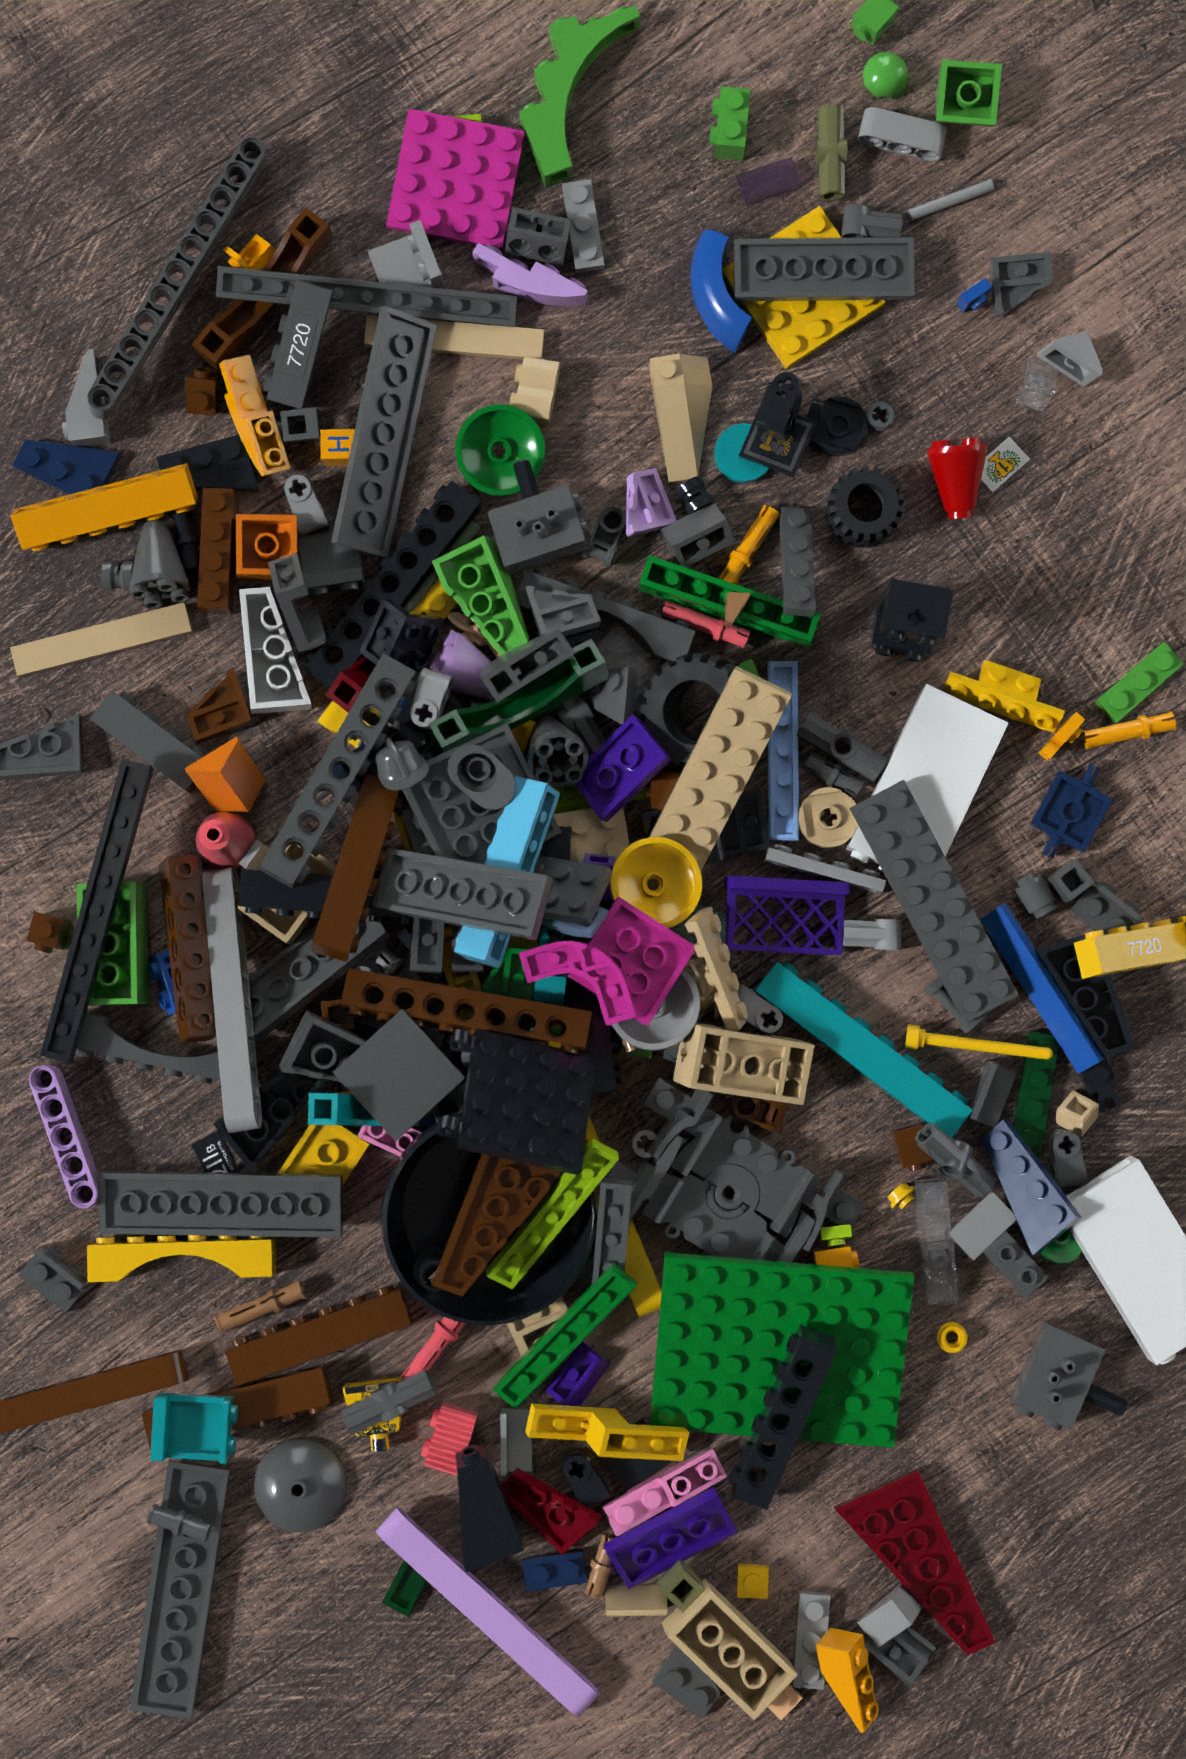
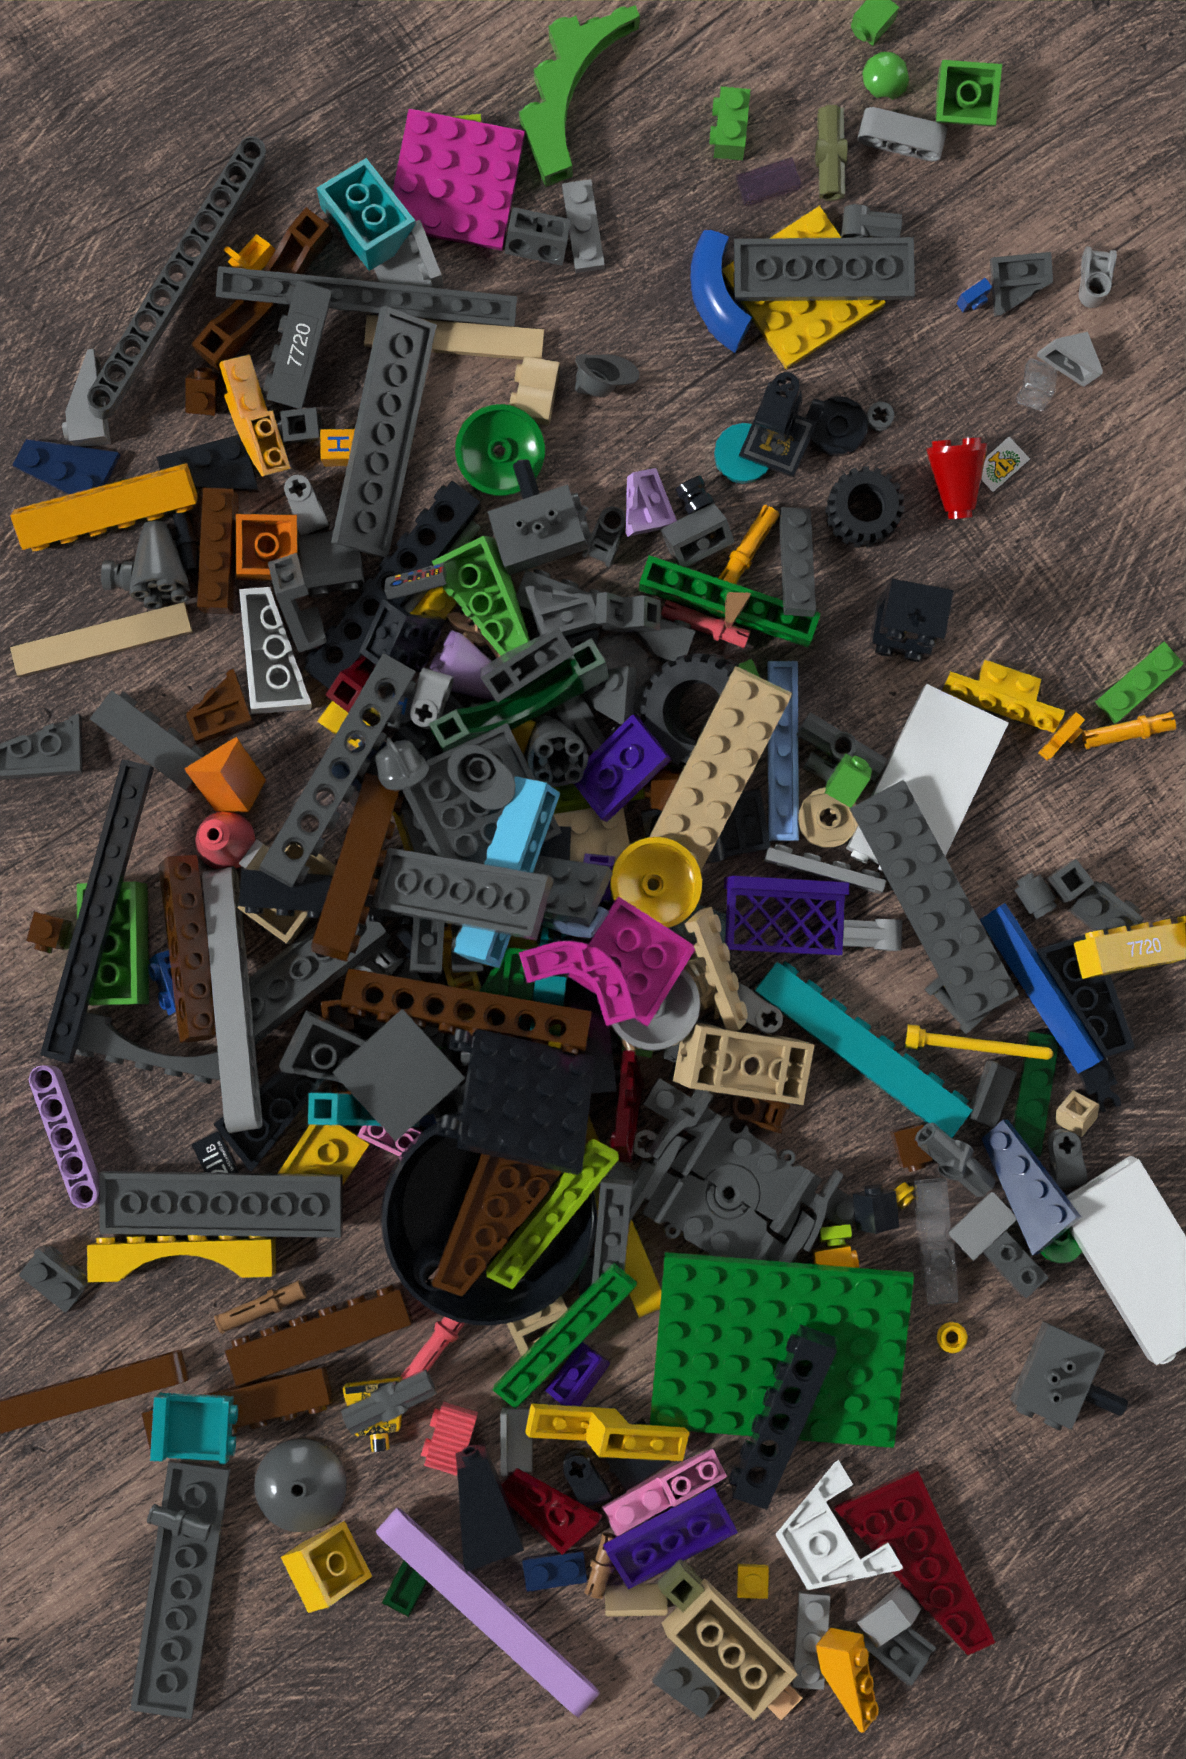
lavender slope [472,242,588,306] -> none
tan wedge [649,354,712,484] -> none
light grey bar [907,179,994,221] -> none
dark blue plate [1029,764,1113,860] -> none
none -> yellow slope [281,1521,372,1613]
none -> teal slope [316,158,416,271]
none -> dark grey tile [384,563,447,600]
none -> dark grey piece [575,354,640,398]
none -> dark grey brick [595,592,661,633]
none -> dark red wing [611,1050,644,1163]
none -> white wing [775,1460,903,1590]
none -> bright green brick [825,754,872,808]
none -> black brick [853,1184,899,1234]
none -> light grey piece [1079,246,1117,308]

